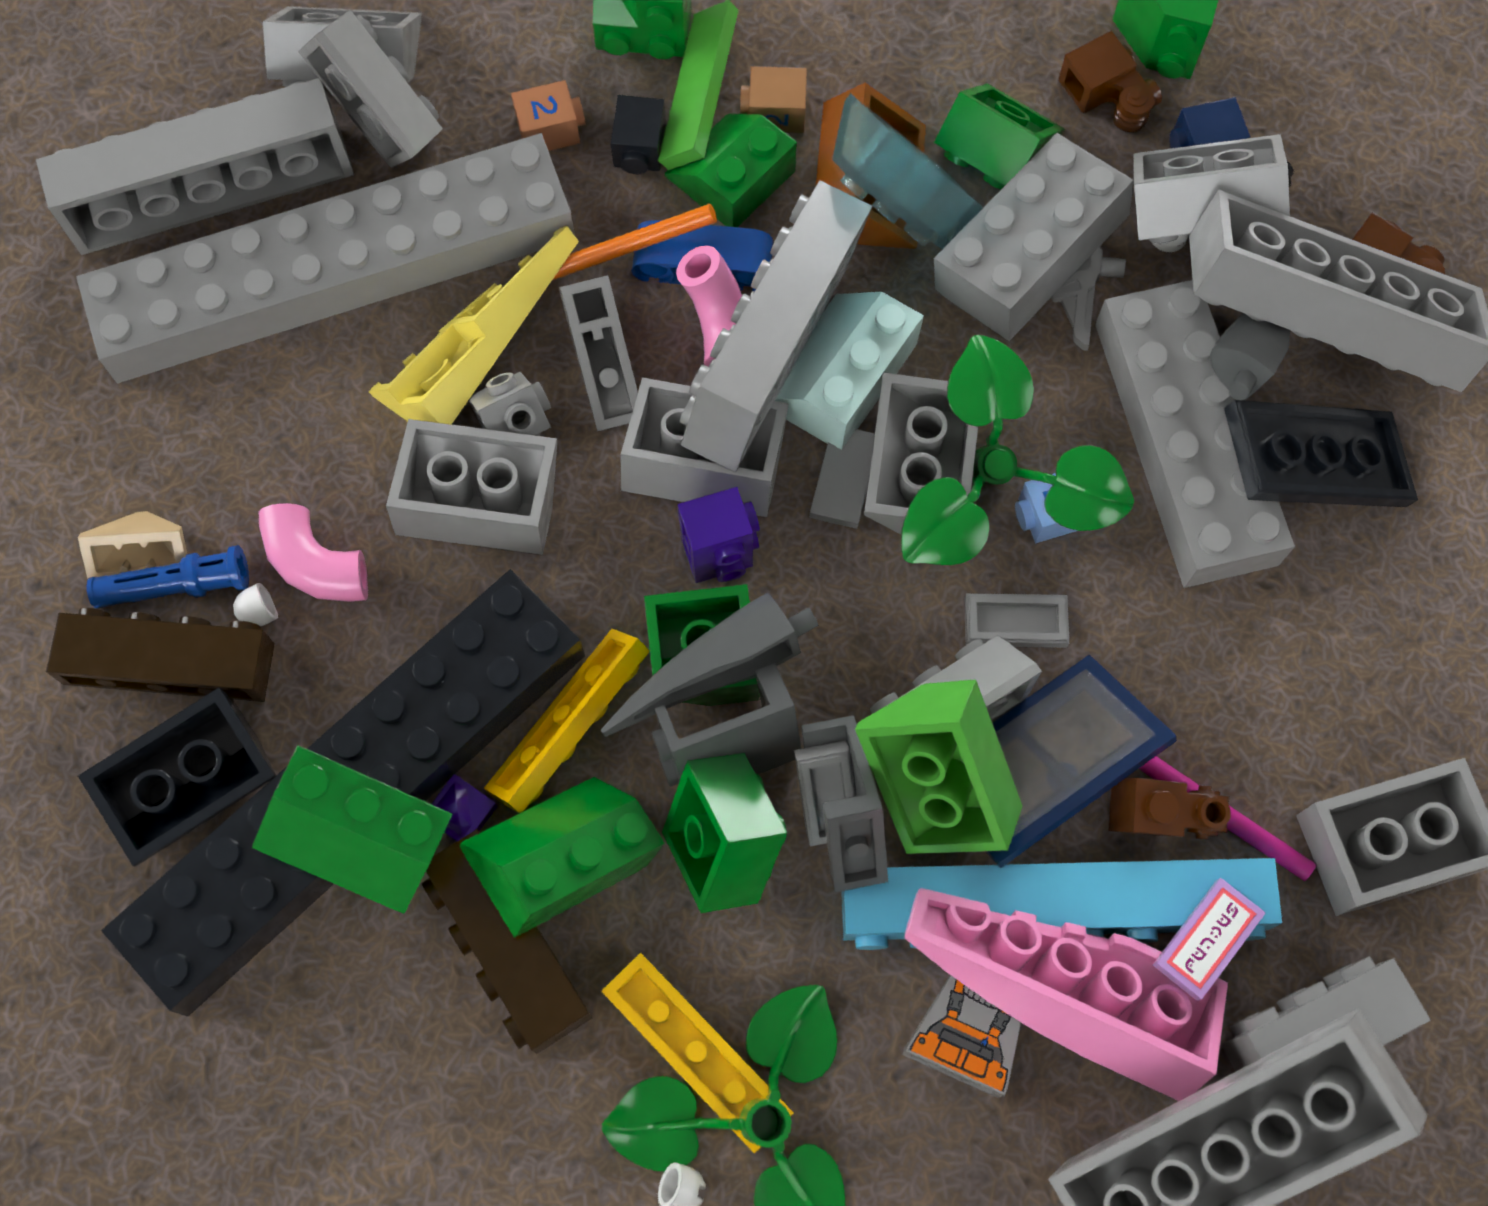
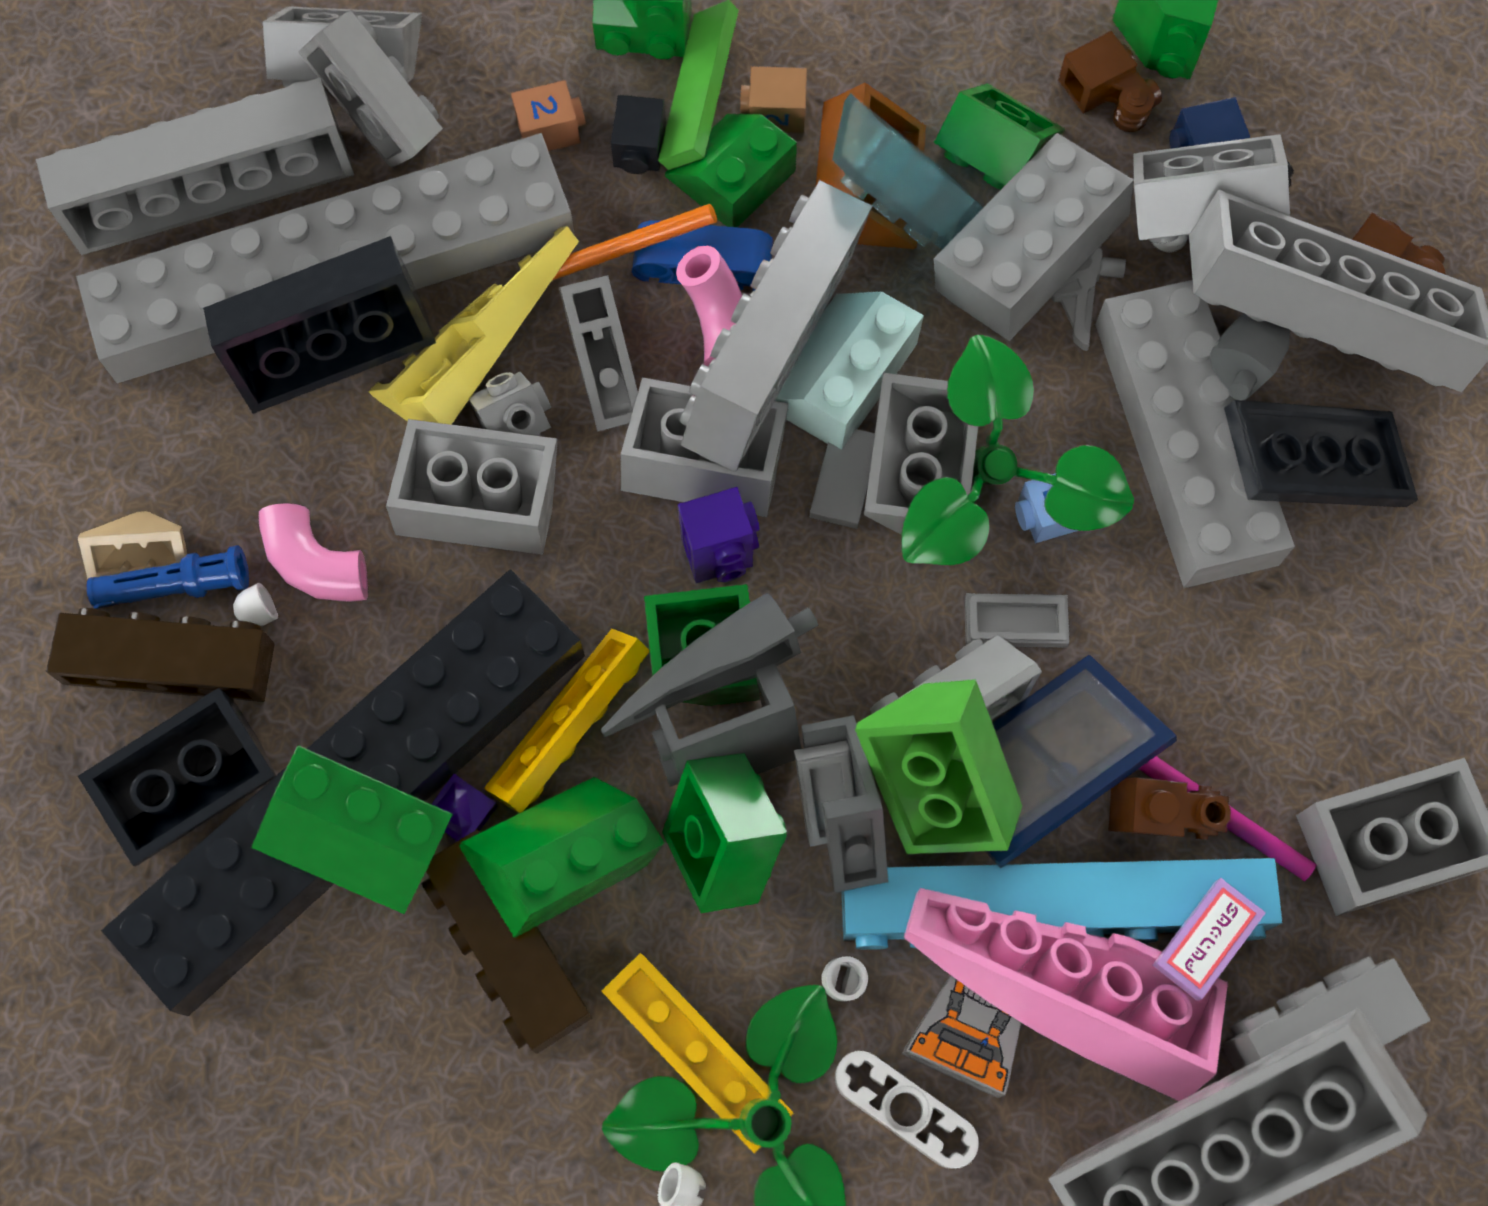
none -> black brick [203,236,436,414]
none -> white hinge [822,956,868,1001]
none -> white beam [835,1051,979,1169]

